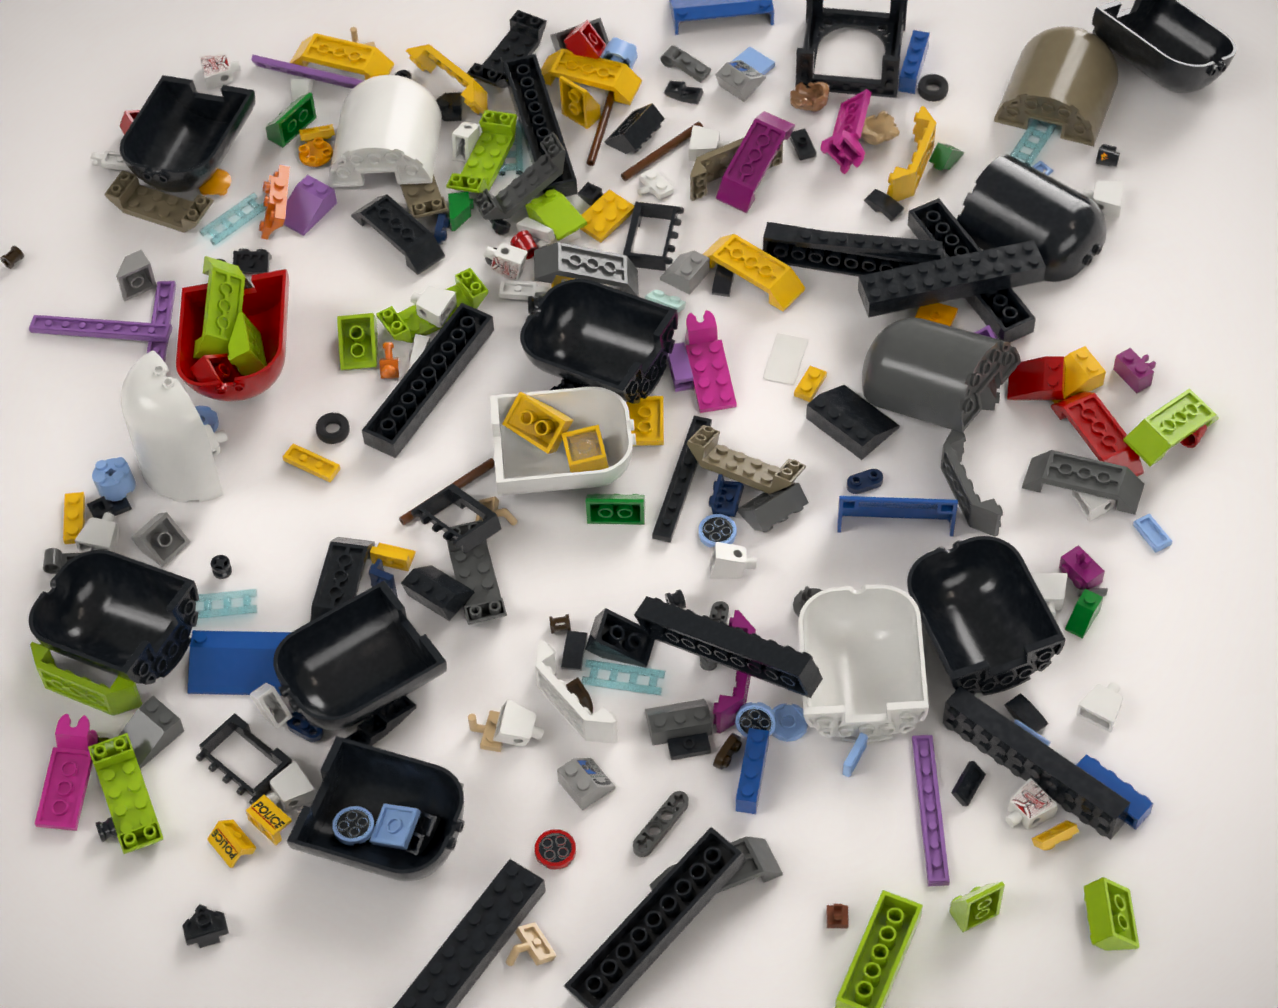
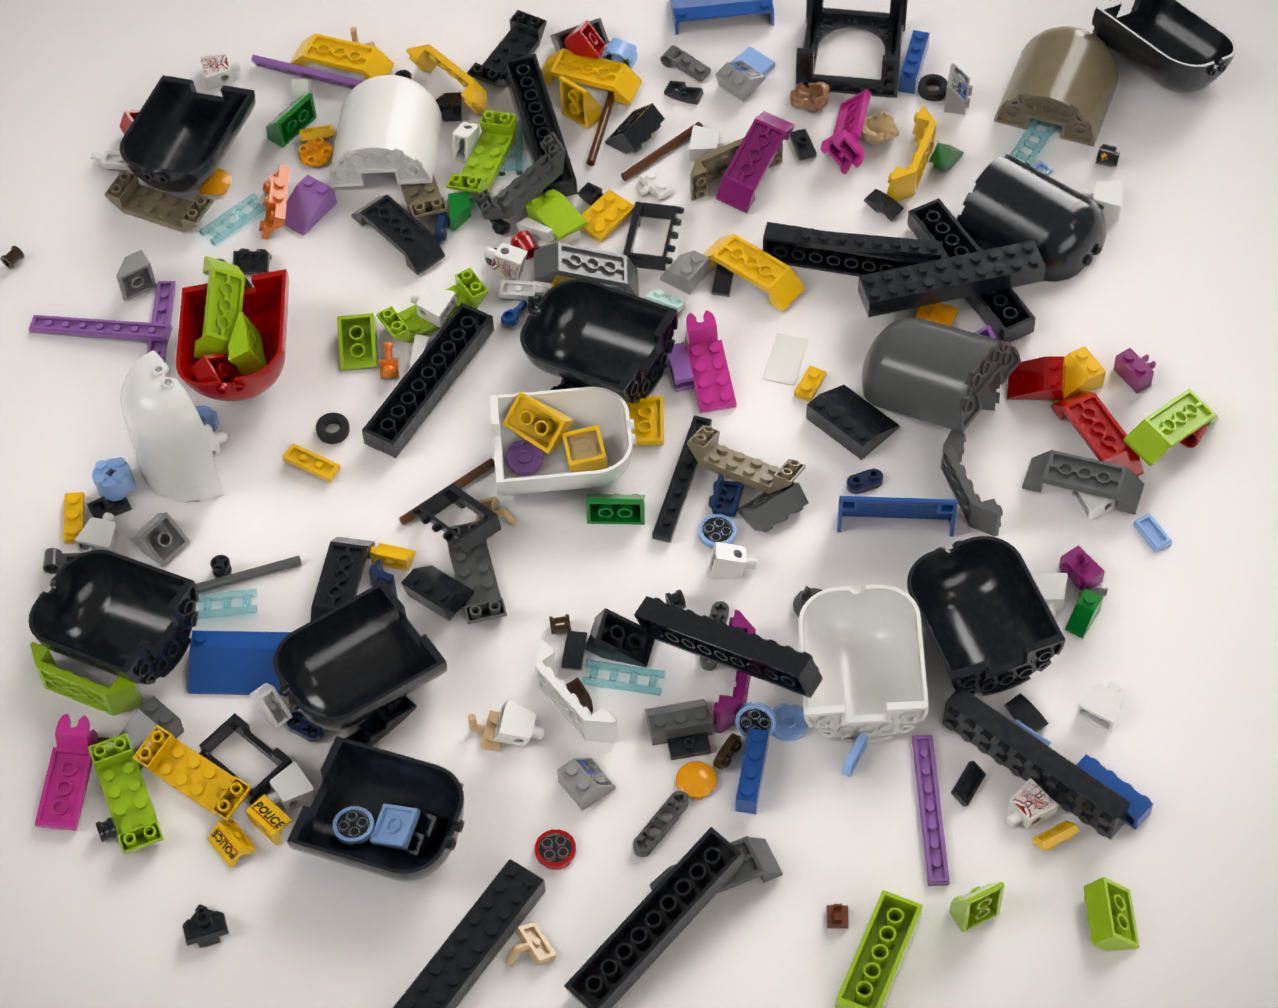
none -> yellow slope [132,725,252,822]
none -> dark grey piece [196,556,302,593]
none -> blue plate [501,300,528,327]
none -> medium lavender tile [506,440,544,476]
none -> light orange dish [676,761,717,800]
none -> light grey slope [944,63,973,115]

